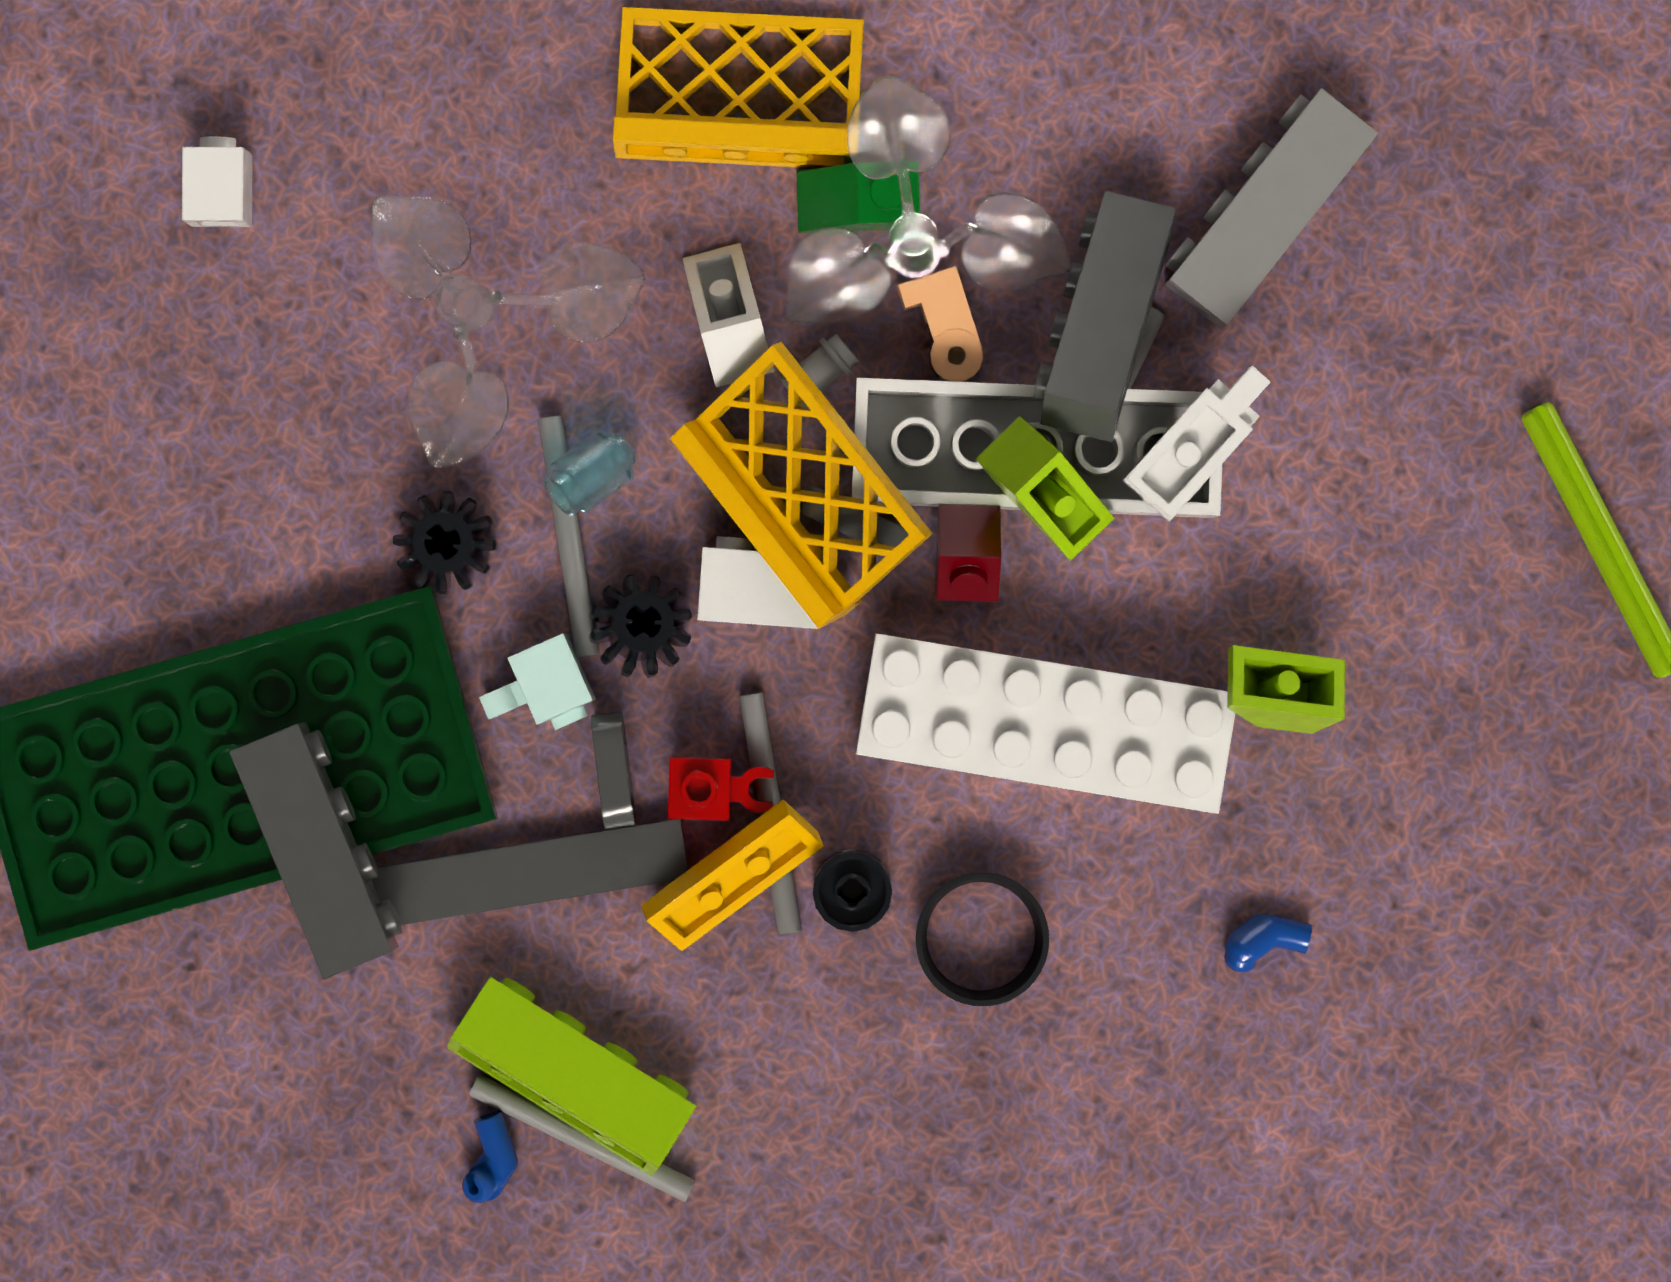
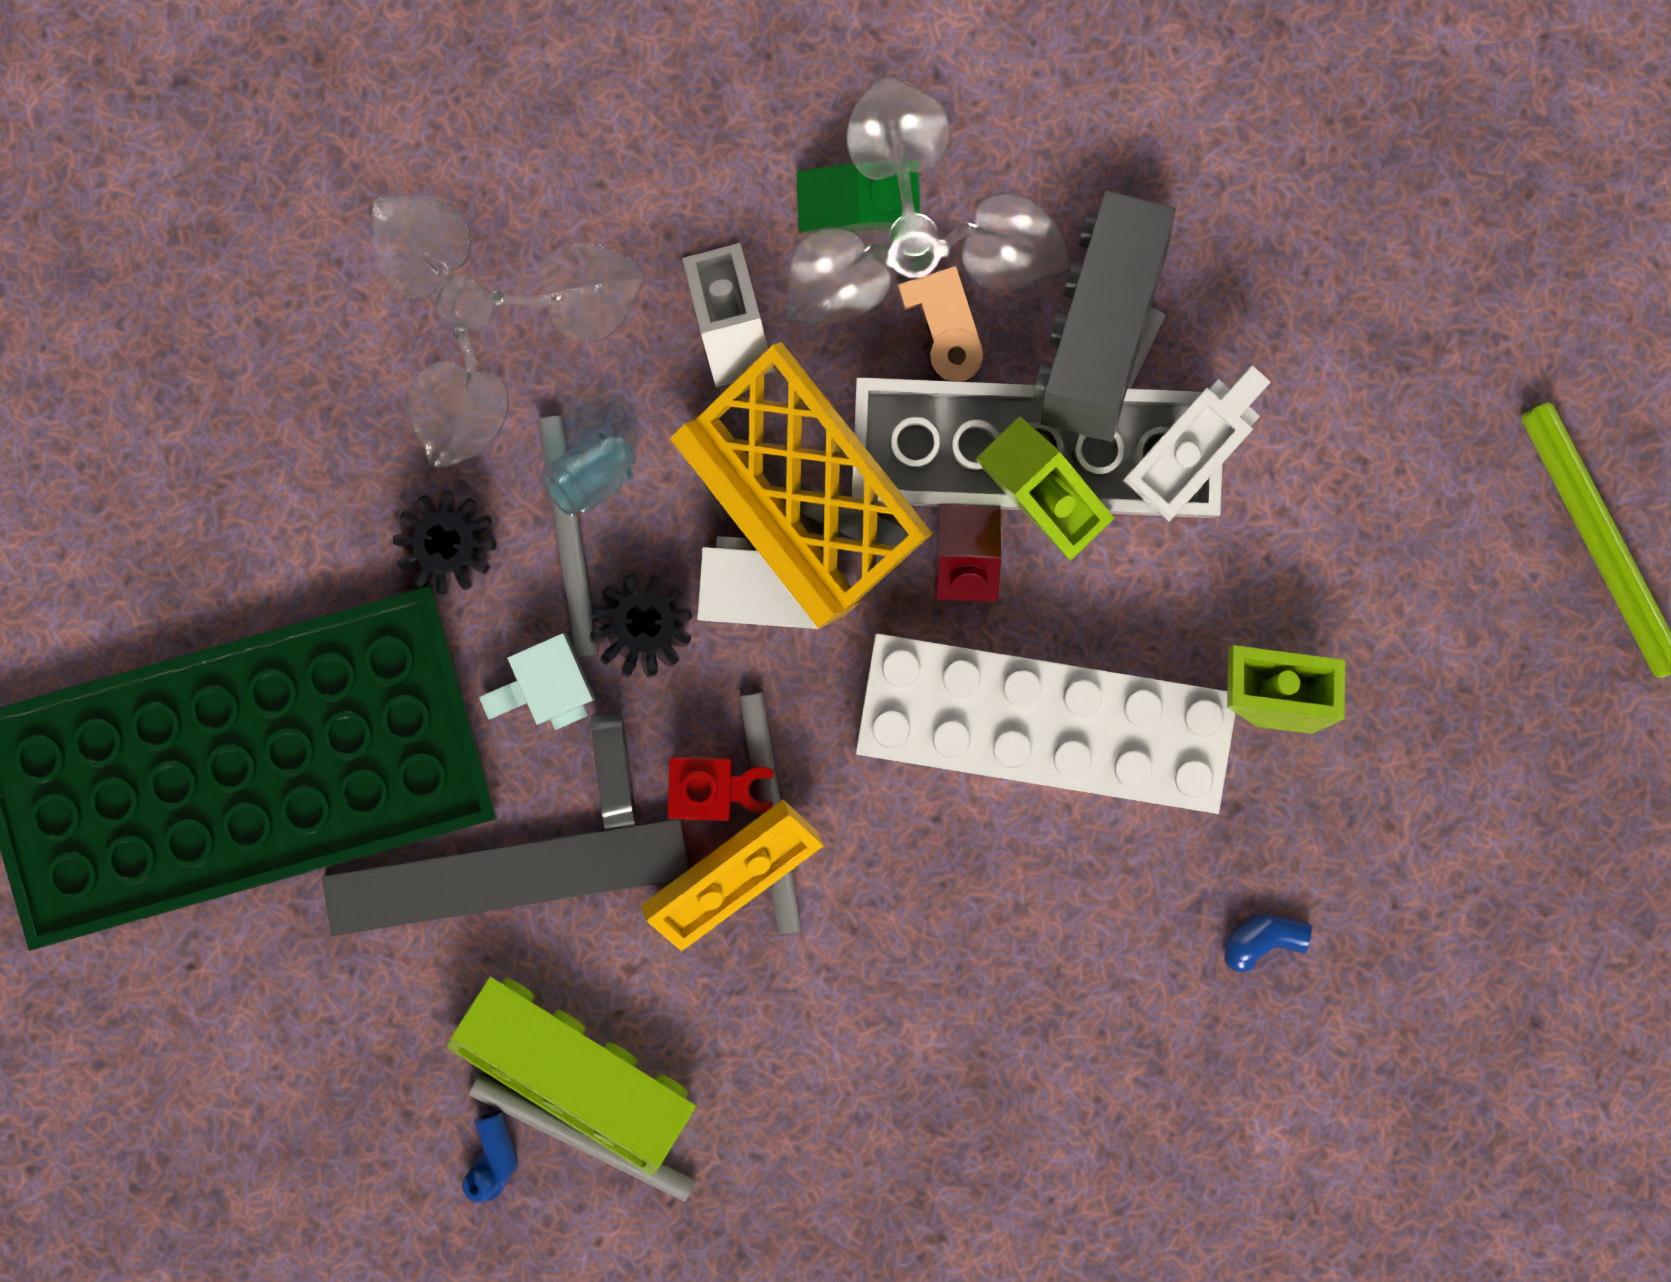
white brick [182,136,252,227] -> none
dark grey brick [230,722,402,980] -> none
yellow fence [613,7,864,169] -> none
light grey pin [780,333,859,406] -> none
black wheel [812,848,892,932] -> none
black tyre [916,873,1049,1006] -> none
light grey brick [1165,88,1379,329] -> none

